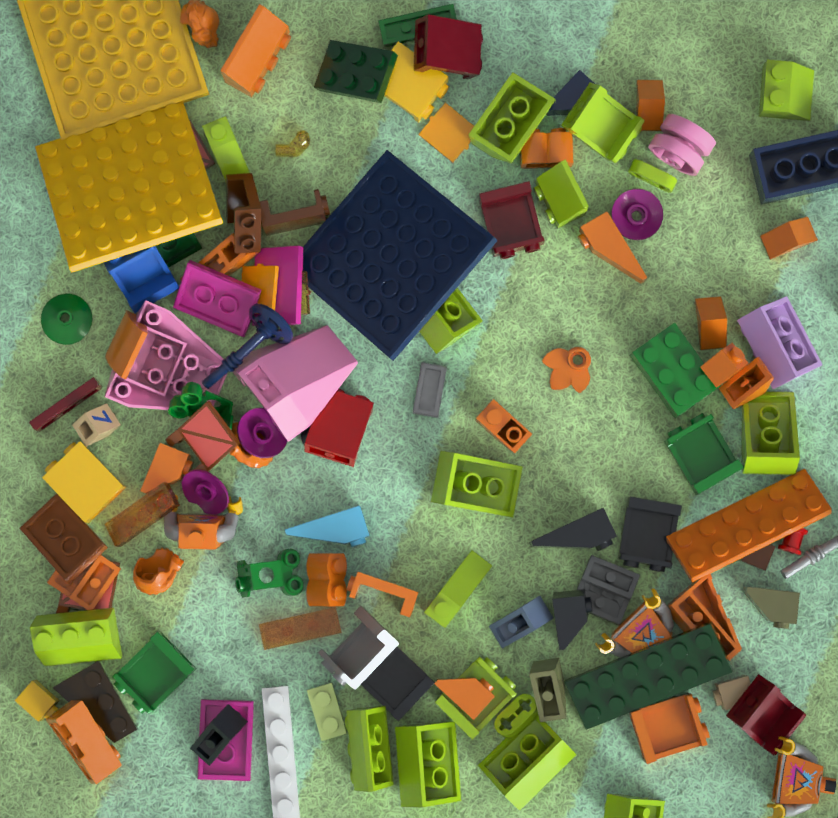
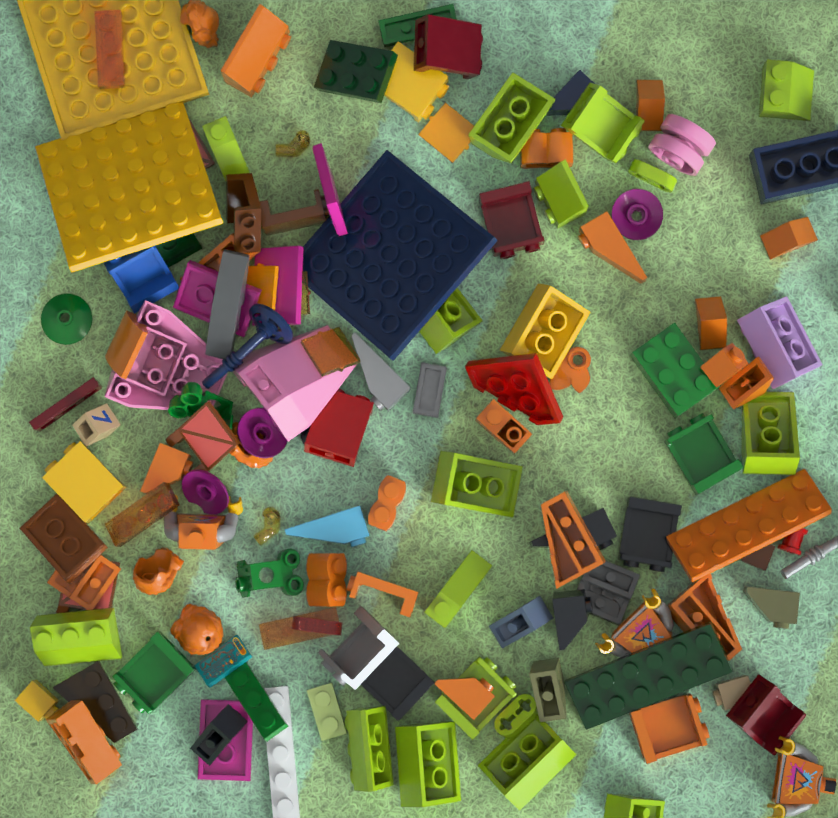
none -> clear orange plate [95,10,125,89]
none -> orange hair [170,604,223,655]
none -> teal tile [194,635,253,688]
none -> dark grey slope [205,249,250,359]
none -> green plate [225,662,288,742]
none -> clear yellow arm [253,507,281,546]
none -> clear red beam [291,616,343,636]
none -> clear yellow piece [301,327,360,377]
none -> dark pink tile [312,143,348,236]
none -> light grey slope [352,333,411,412]
none -> orange brick [368,475,406,532]
none -> red plate [465,353,563,425]
none -> yellow slope [500,283,591,379]
none -> orange wedge [541,491,606,589]

